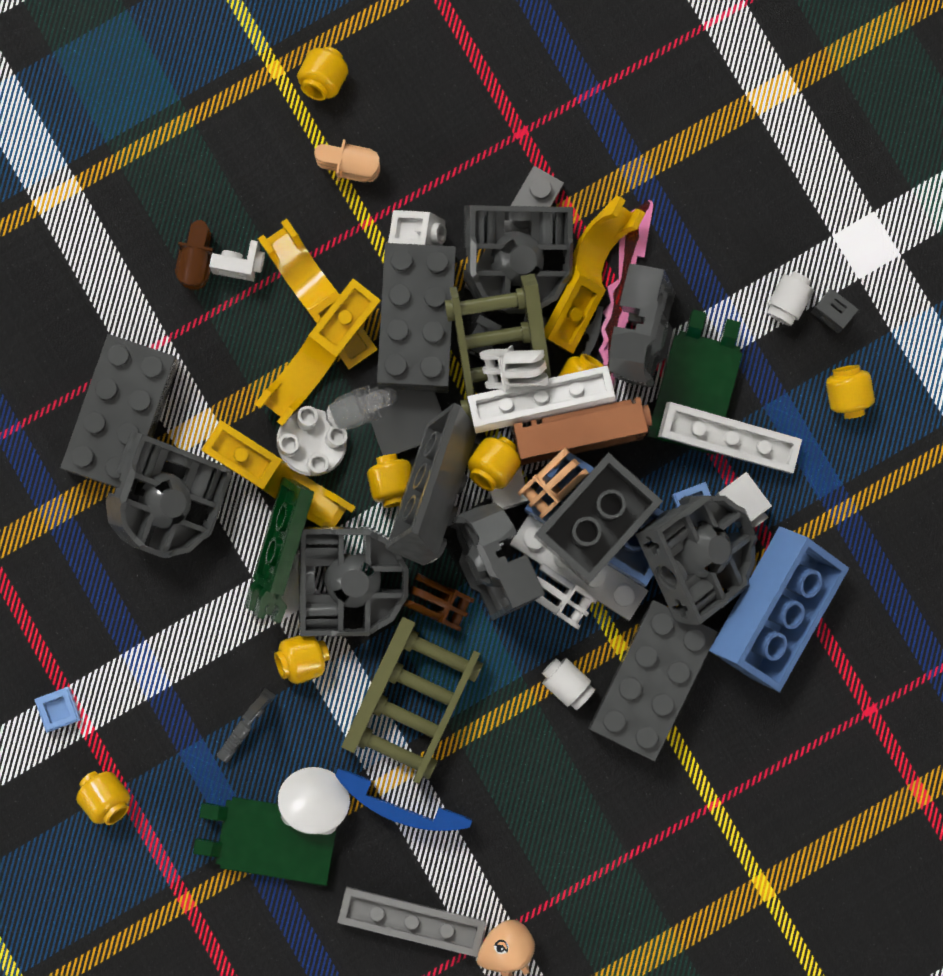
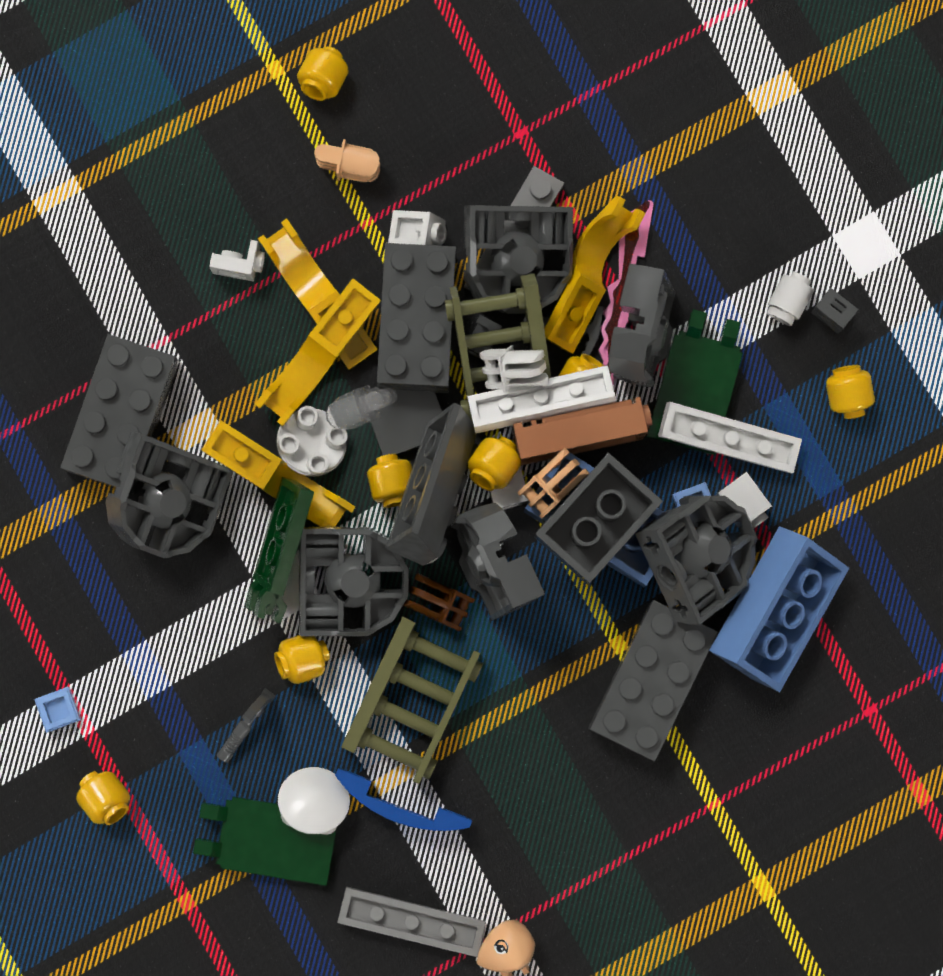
reddish brown arm [175,220,216,290] -> none
white plate [510,515,648,621] -> none
white arm [535,563,598,629] -> none
white brick [542,658,595,710] -> none

